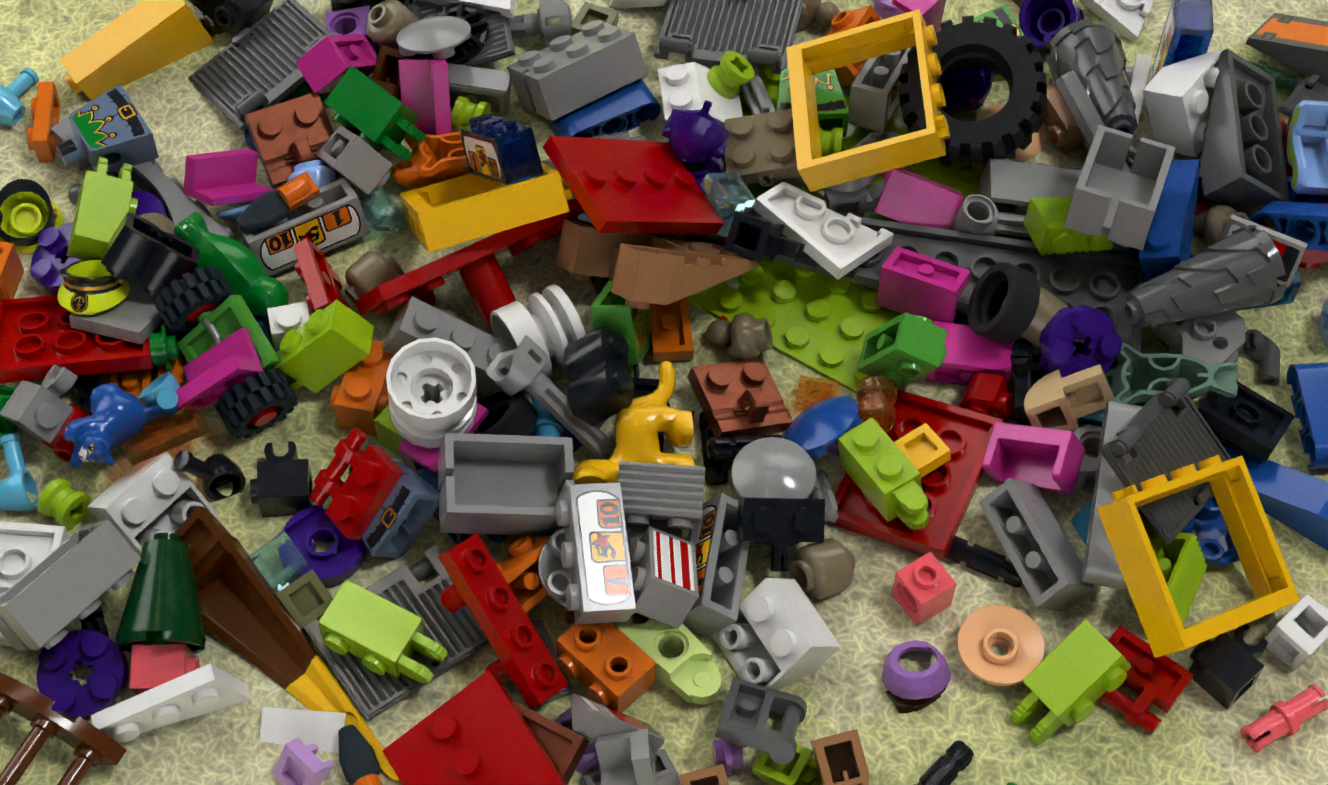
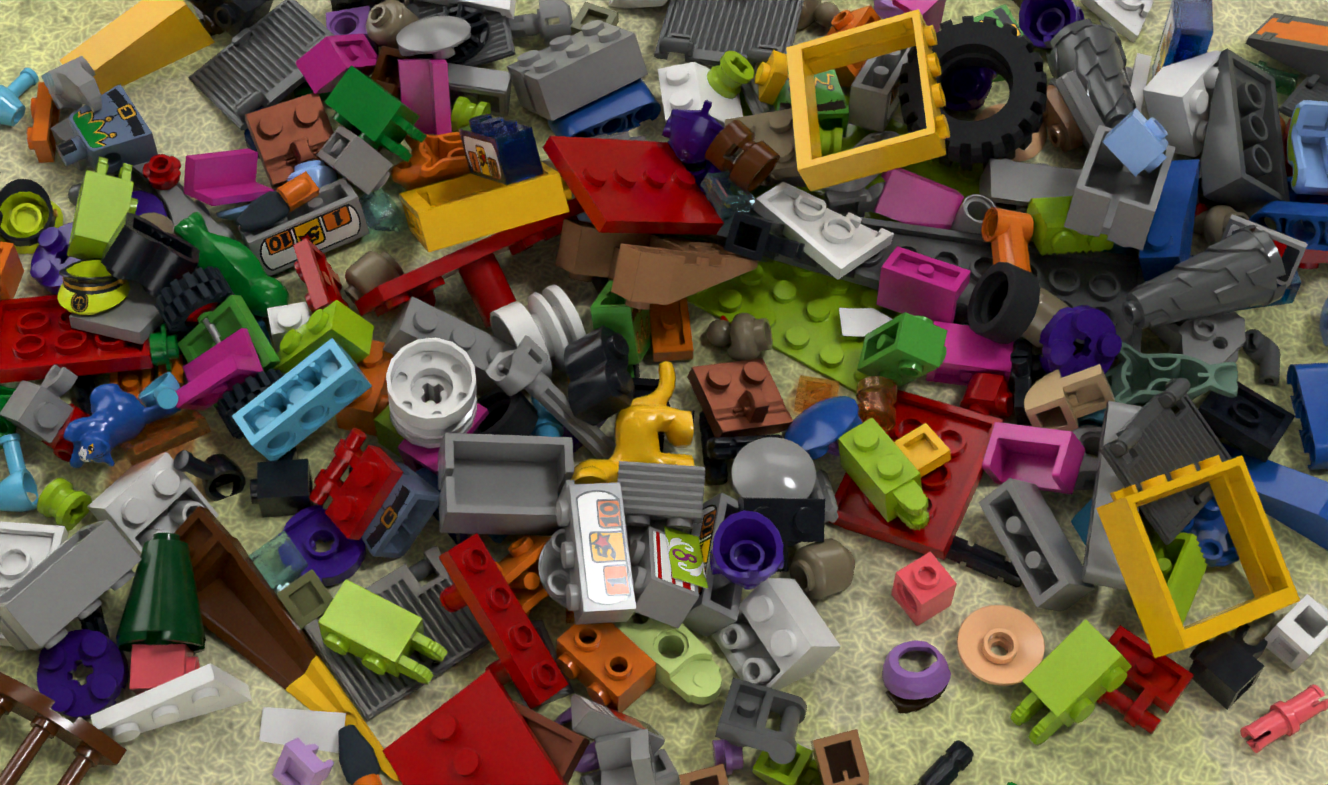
none -> light grey animal [41,56,102,113]
none -> red plate [142,154,181,190]
none -> medium azure brick [232,338,372,461]
none -> lime sticker [664,526,708,589]
none -> reddish brown wheel [705,119,780,194]
none -> dark purple helmet [710,510,784,590]
none -> yellow plate [755,50,788,105]
none -> white sticker [839,308,892,337]
none -> orange piece [981,207,1034,272]
none -> light blue brick [1102,108,1169,177]

